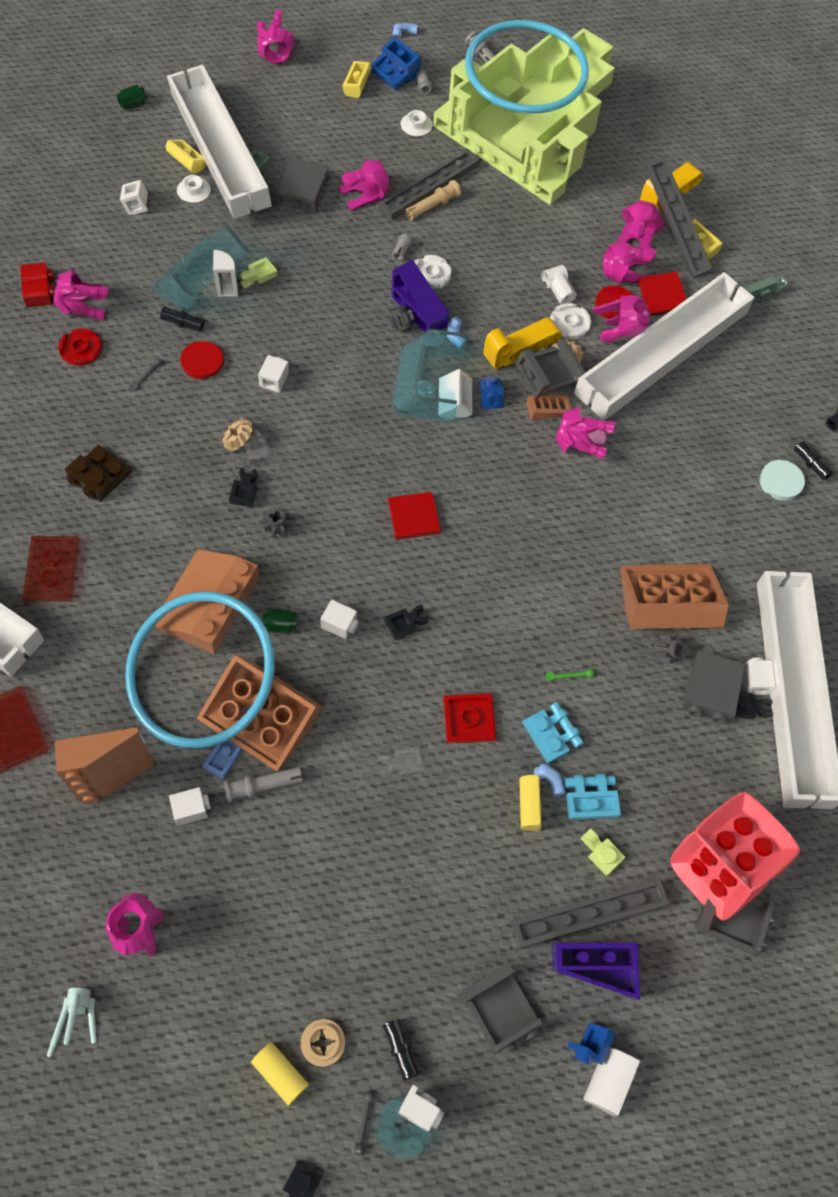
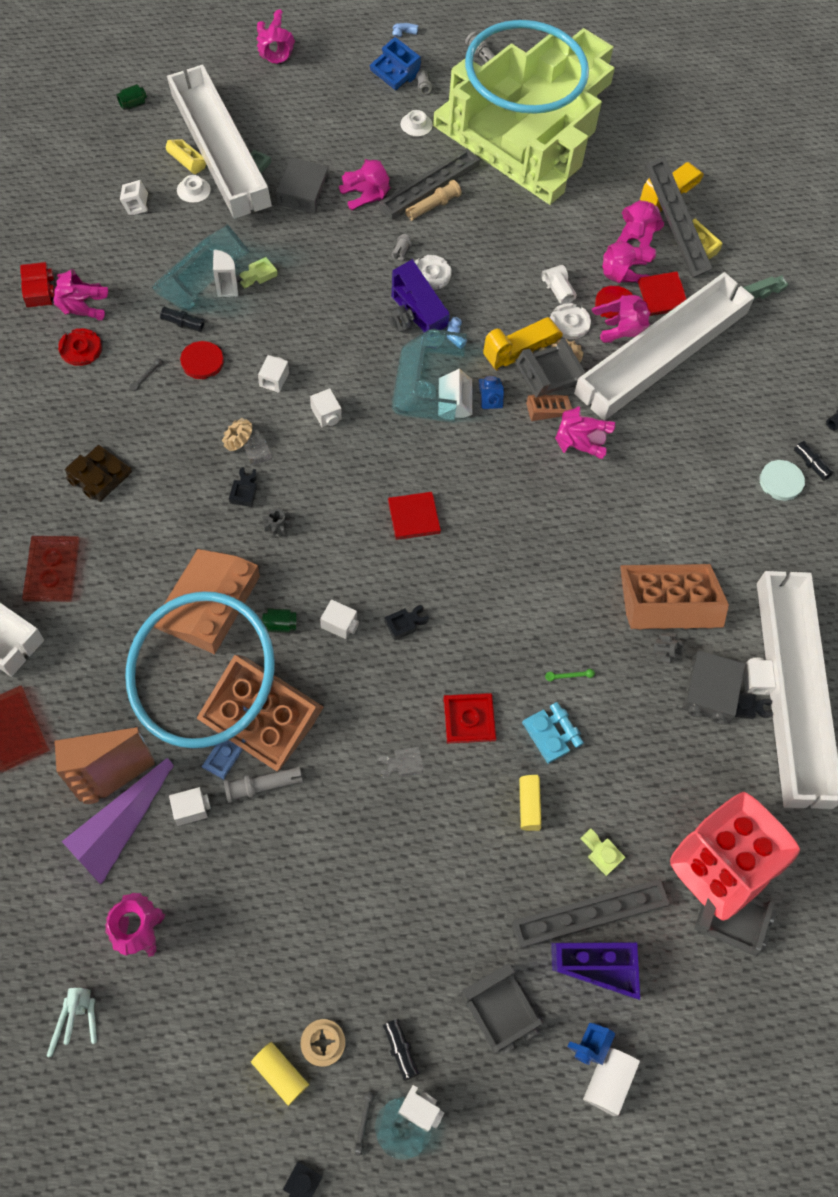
light yellow brick [342,61,372,98] -> none
light blue arm [534,764,566,796] -> none
medium azure plate [564,773,621,820] -> none
none -> medium lavender wedge [62,758,174,884]
none -> white brick [310,389,342,427]

